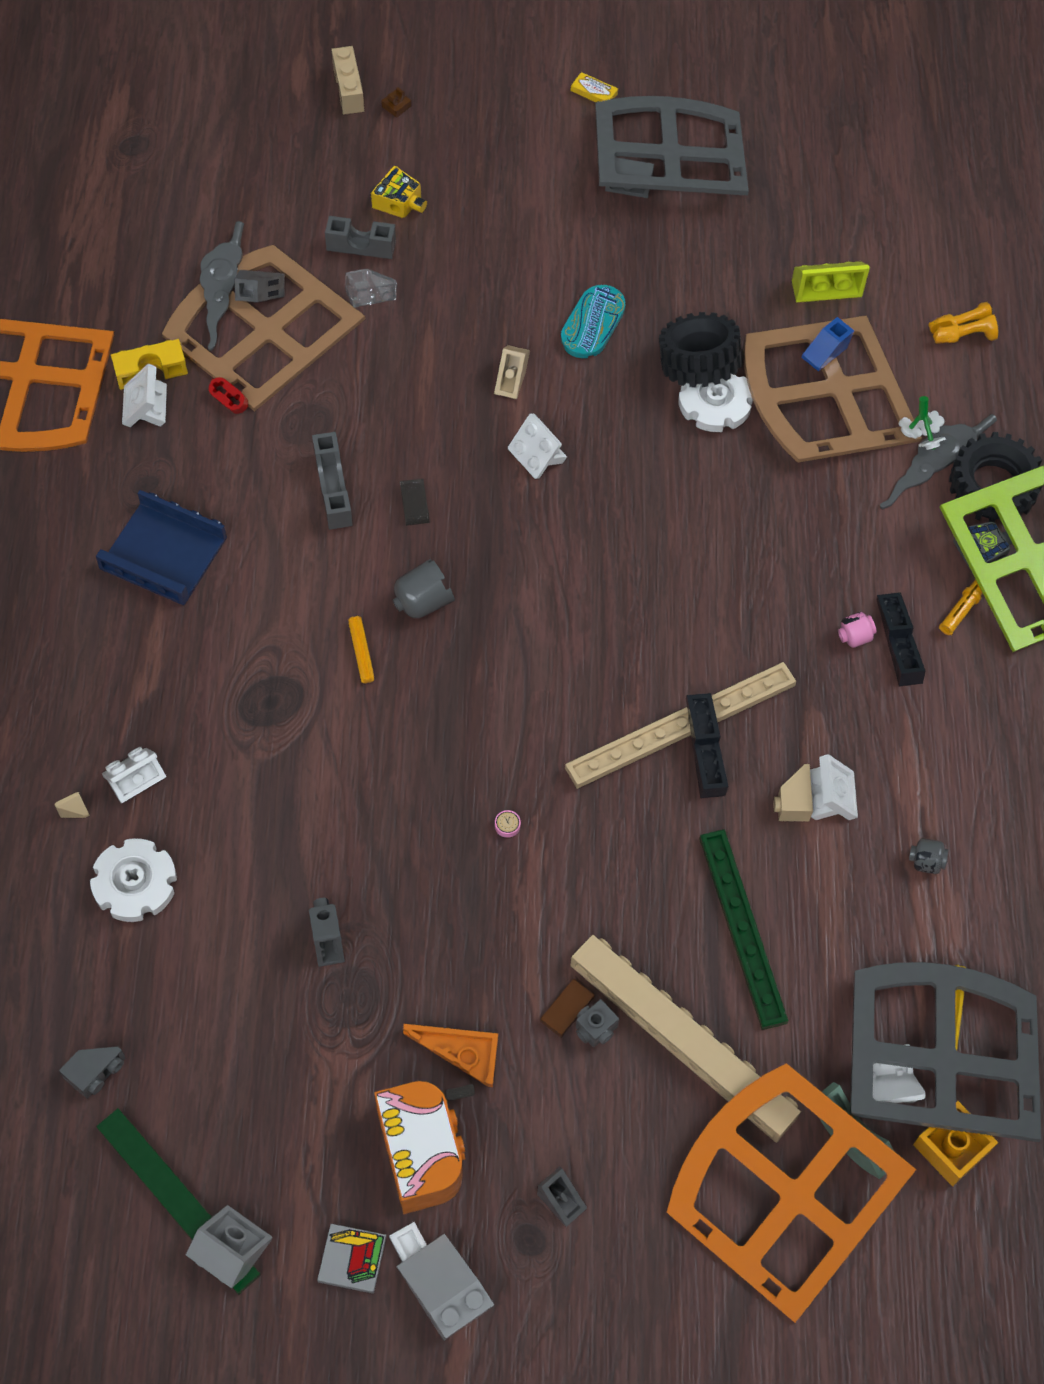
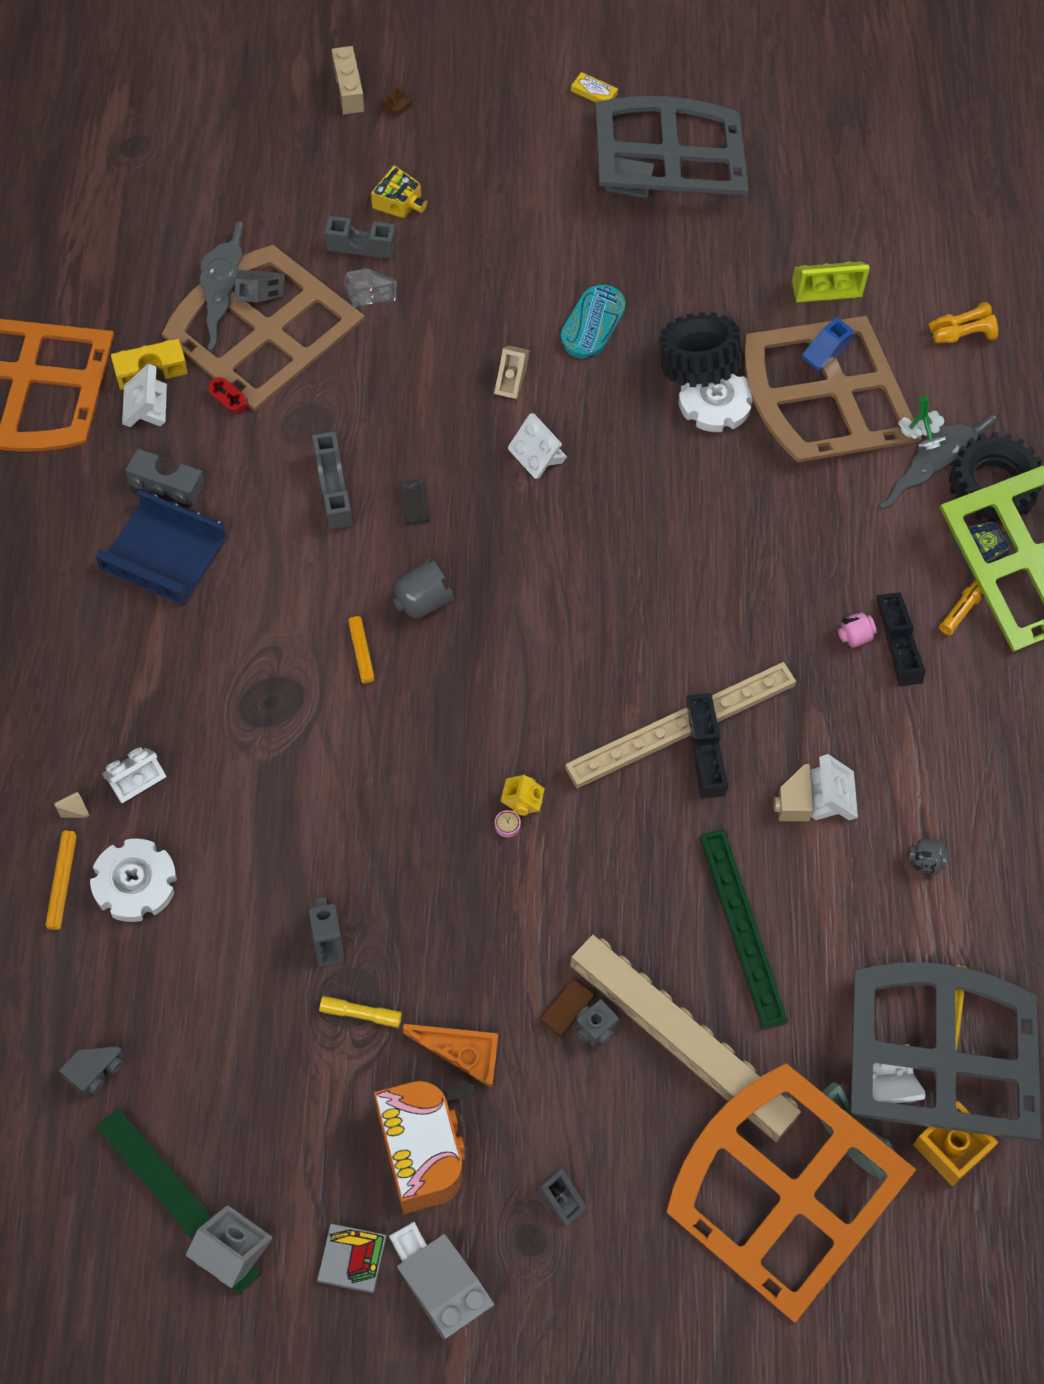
none -> light orange axle [45,830,77,930]
none -> dark grey arch [125,449,205,506]
none -> yellow piece [319,996,402,1028]
none -> yellow brick [500,775,545,816]

